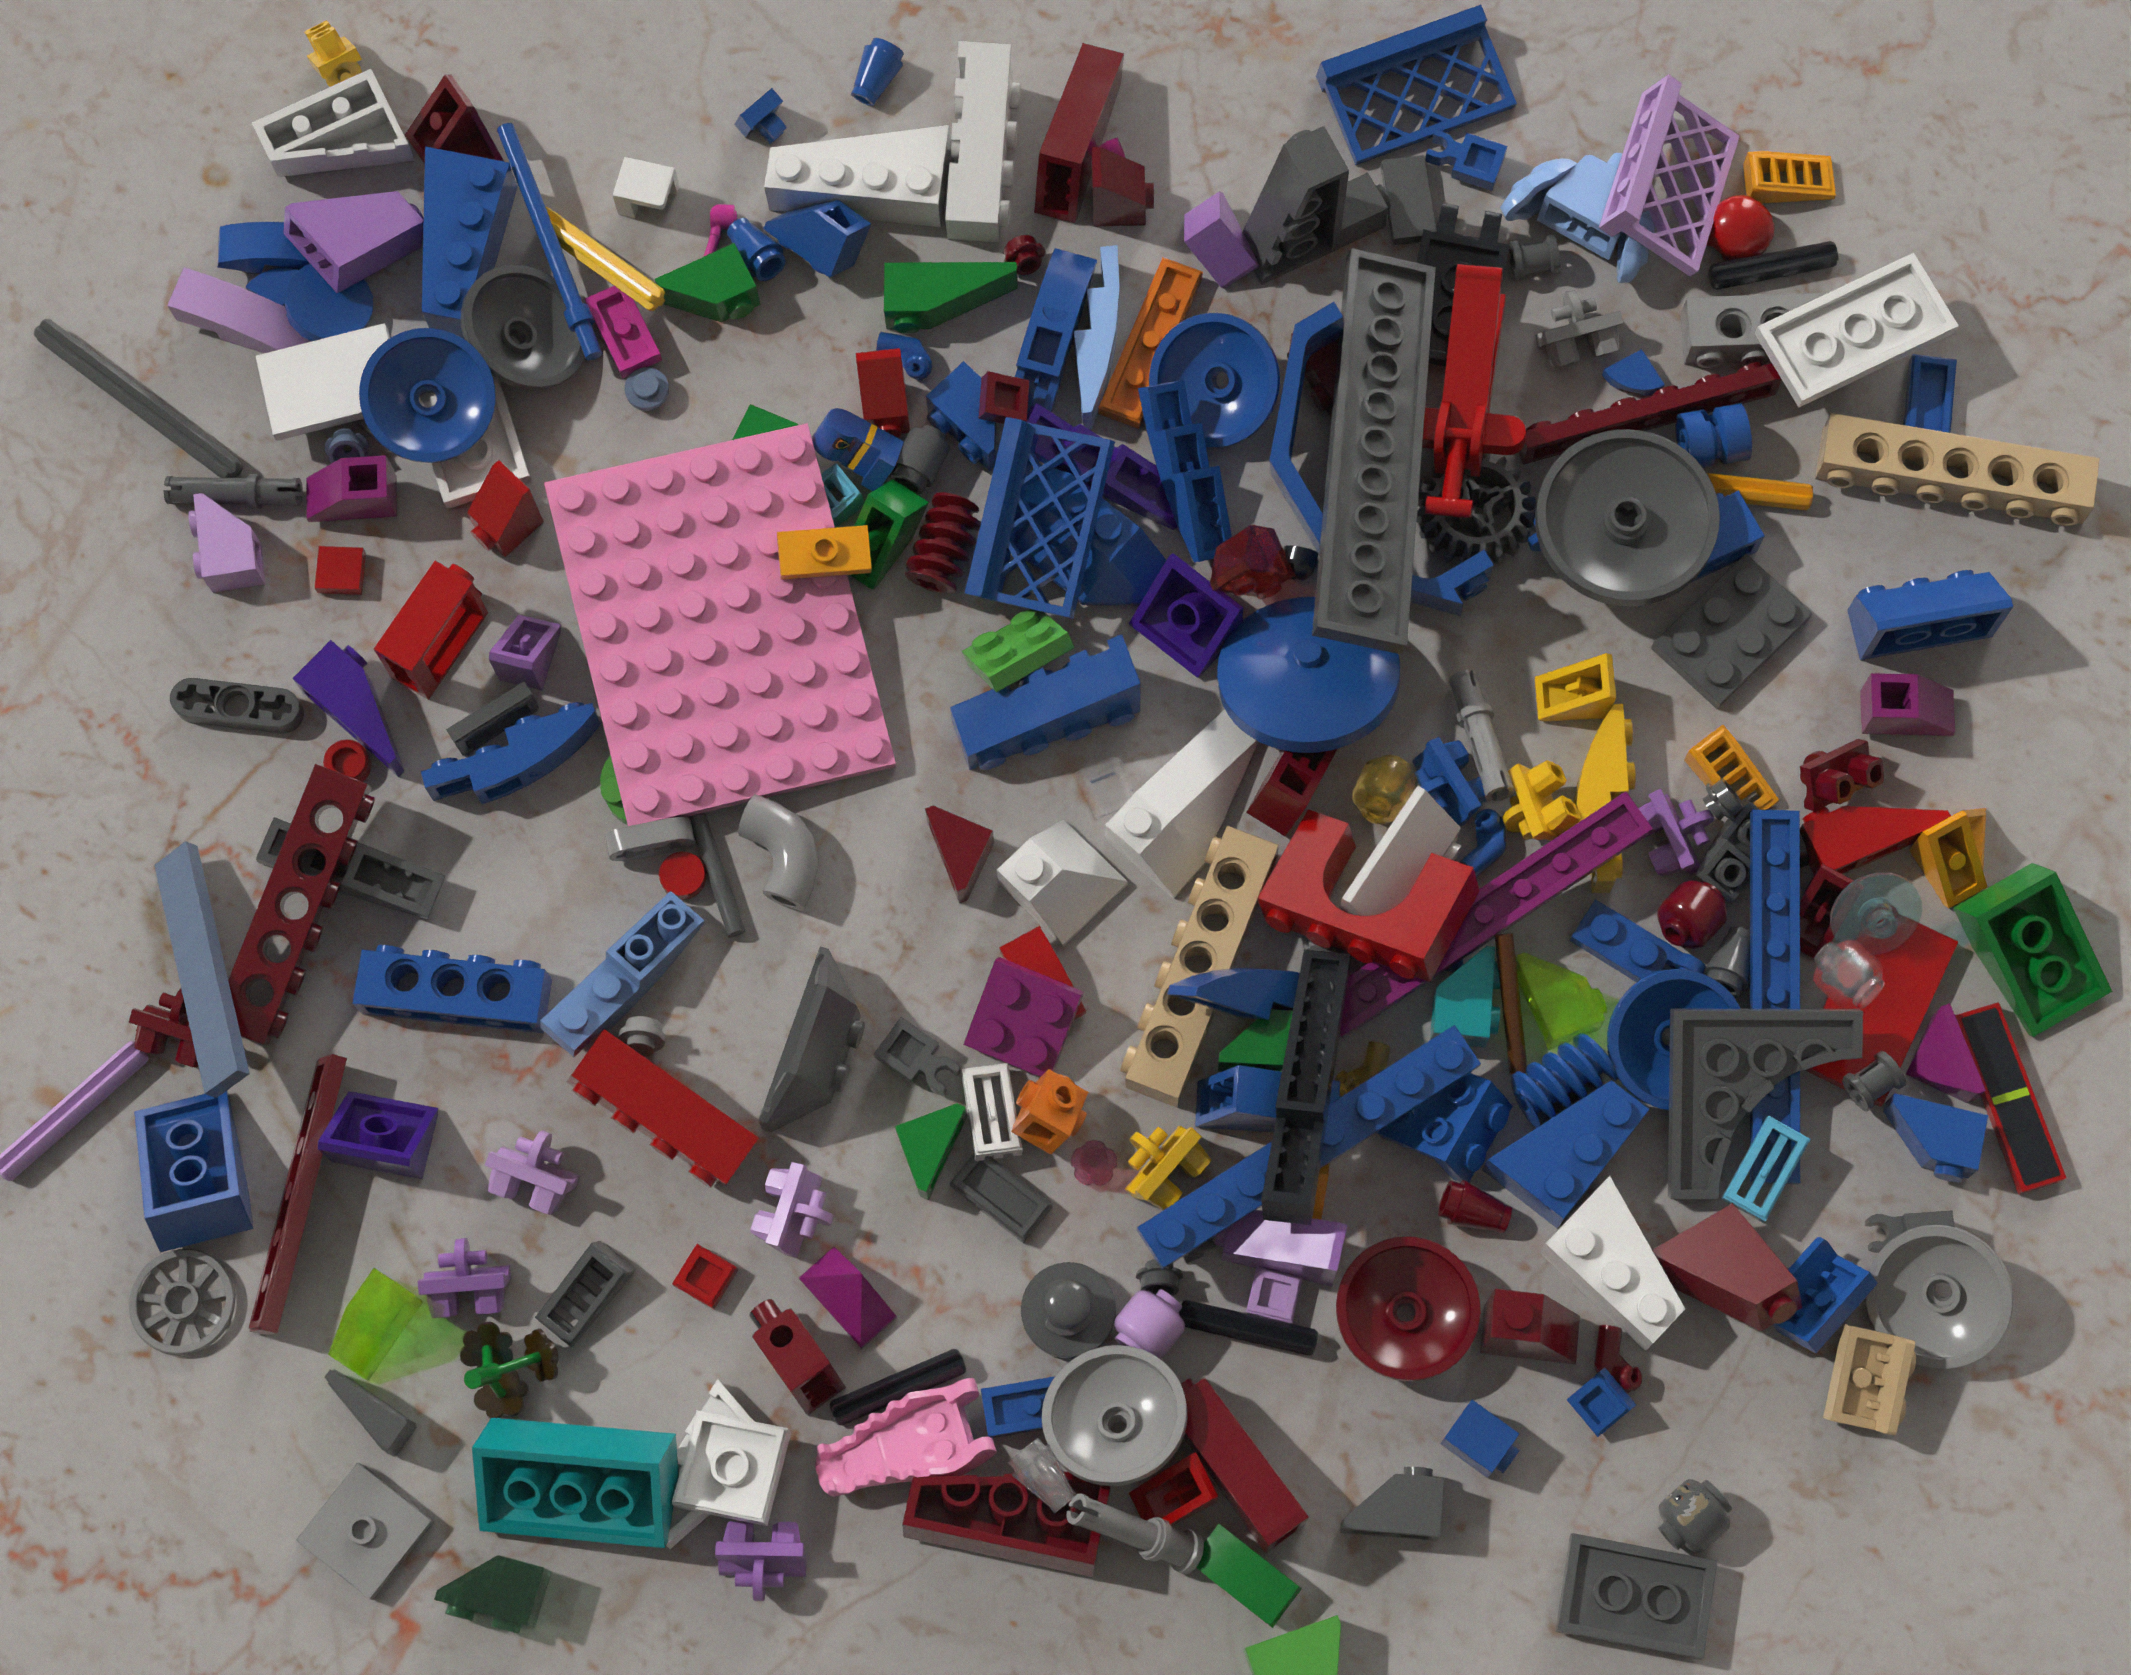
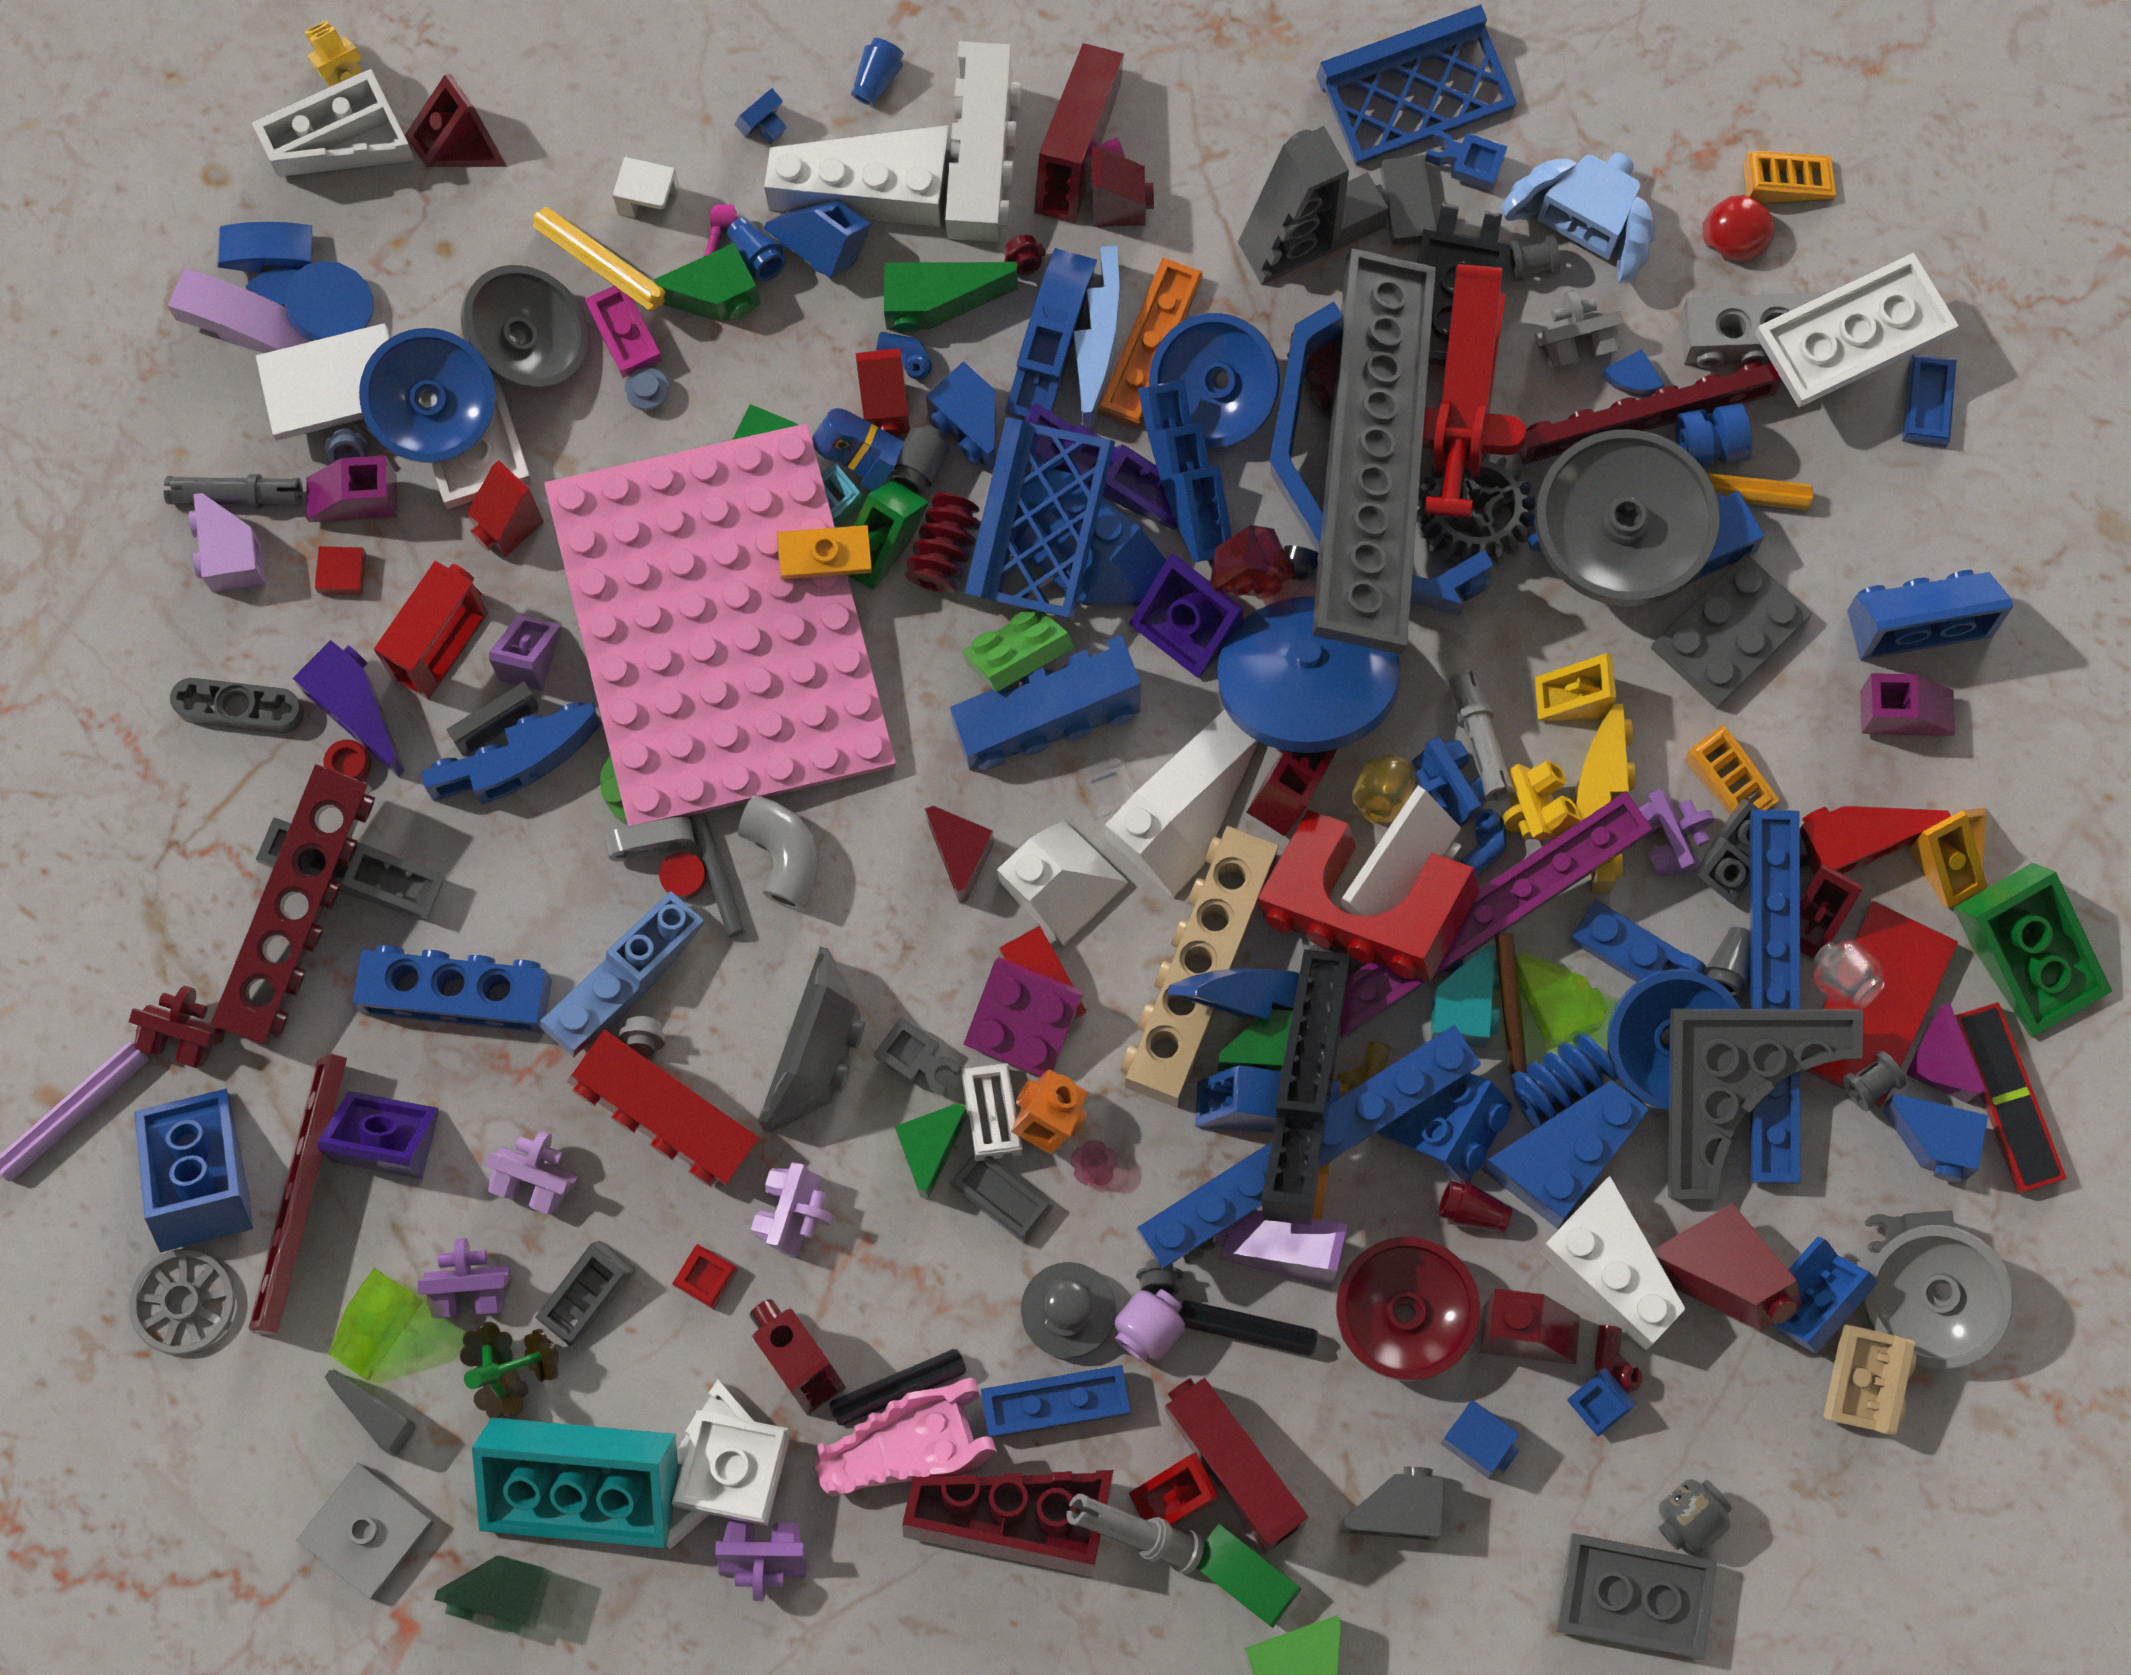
dark grey axle [34,319,243,478] -> none
sand blue tile [154,841,250,1098] -> none
medium lavender slope [284,191,424,293] -> none
blue wedge [422,146,518,340] -> none
blue bar [497,123,602,361] -> none
magenta slope [799,1247,897,1349] -> none
dark red tile [979,371,1029,424] -> none
clear cone [1008,1438,1077,1514] -> none
light grey dish [1042,1345,1188,1486] -> none
yellow hips [1125,1126,1211,1210] -> none
medium lavender slope [1184,191,1260,289] -> none
lavender tile [1246,1266,1303,1324] -> none
lavender fence [1599,74,1740,276] -> none
dark red head [1657,880,1727,949] -> none
dark grey plate [1703,778,1745,821] -> none
black axle [1708,241,1839,290] -> none
medium azure tile [1721,1116,1811,1223] -> none
dark red hips [1800,739,1884,812] -> none
tan brick [1815,413,2100,526] -> none
clear light blue dish [1830,872,1922,956] -> none

